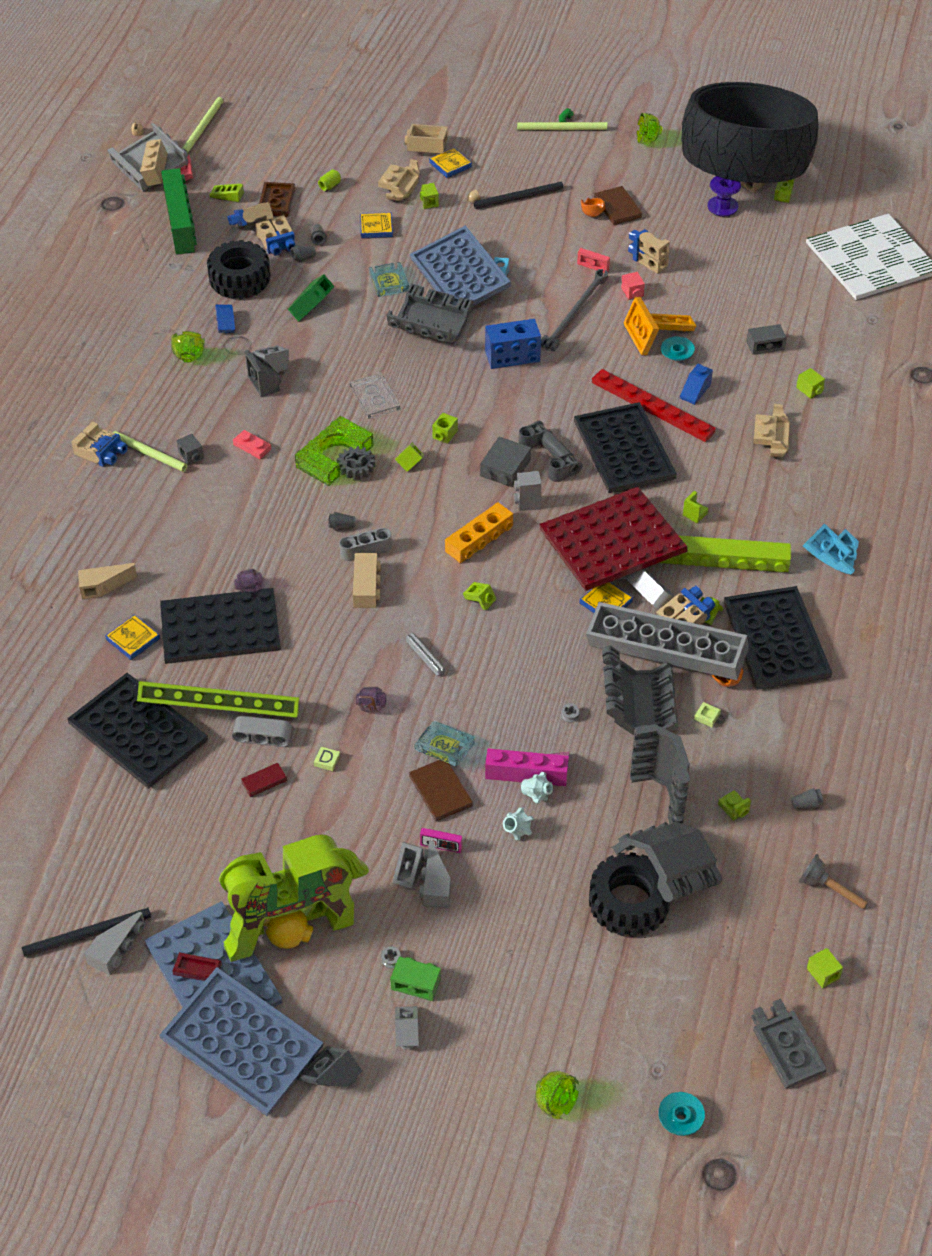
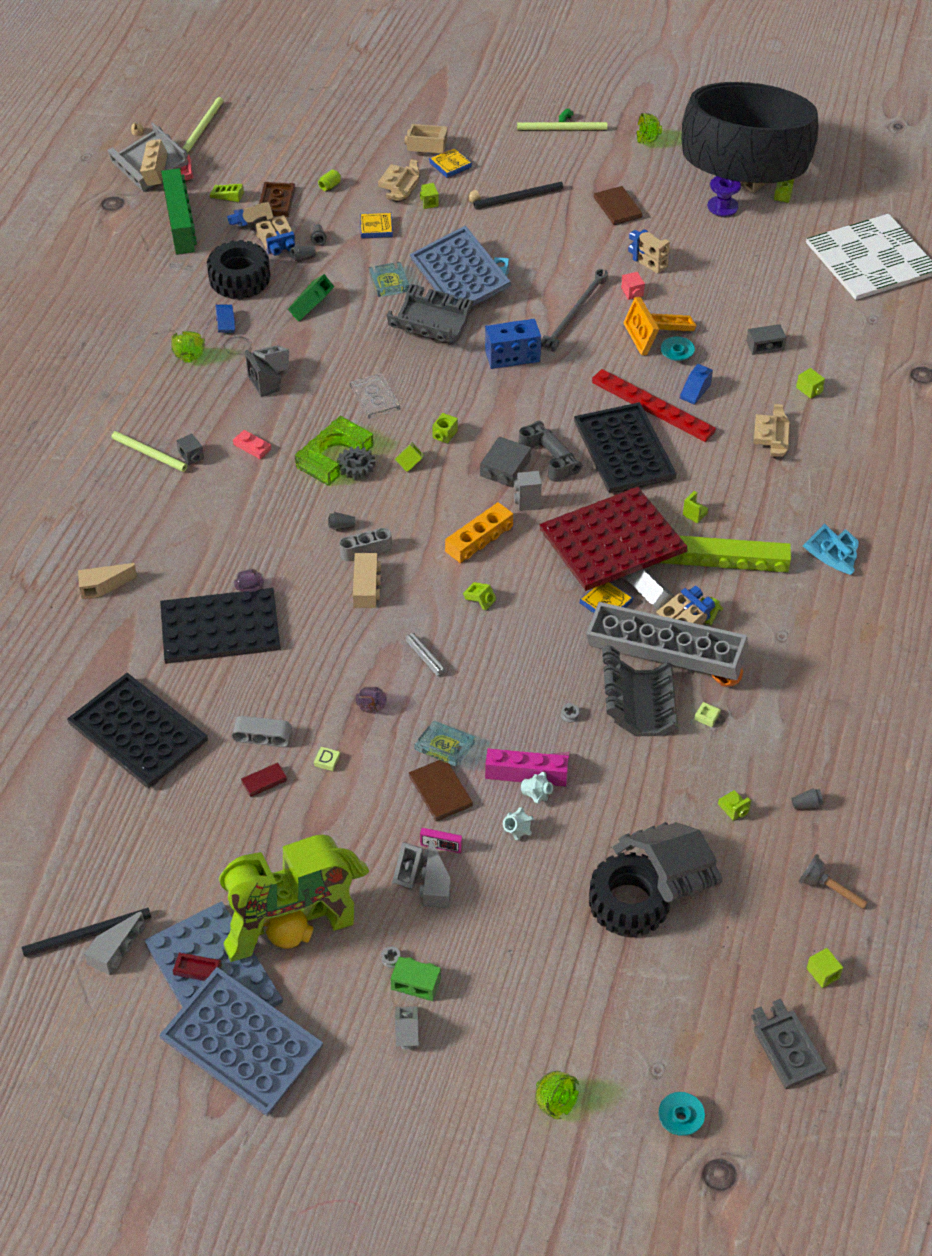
hips [71,422,128,467] -> none
yellow tile [105,614,160,660] -> none
lime brick [137,681,300,717] -> none
dark grey slope [297,1046,363,1087] -> none
coral plate [577,248,610,273] -> none
orange hair [581,198,605,217] -> none
dark grey hinge [630,724,690,824] -> none
black plate [723,586,832,690] -> none

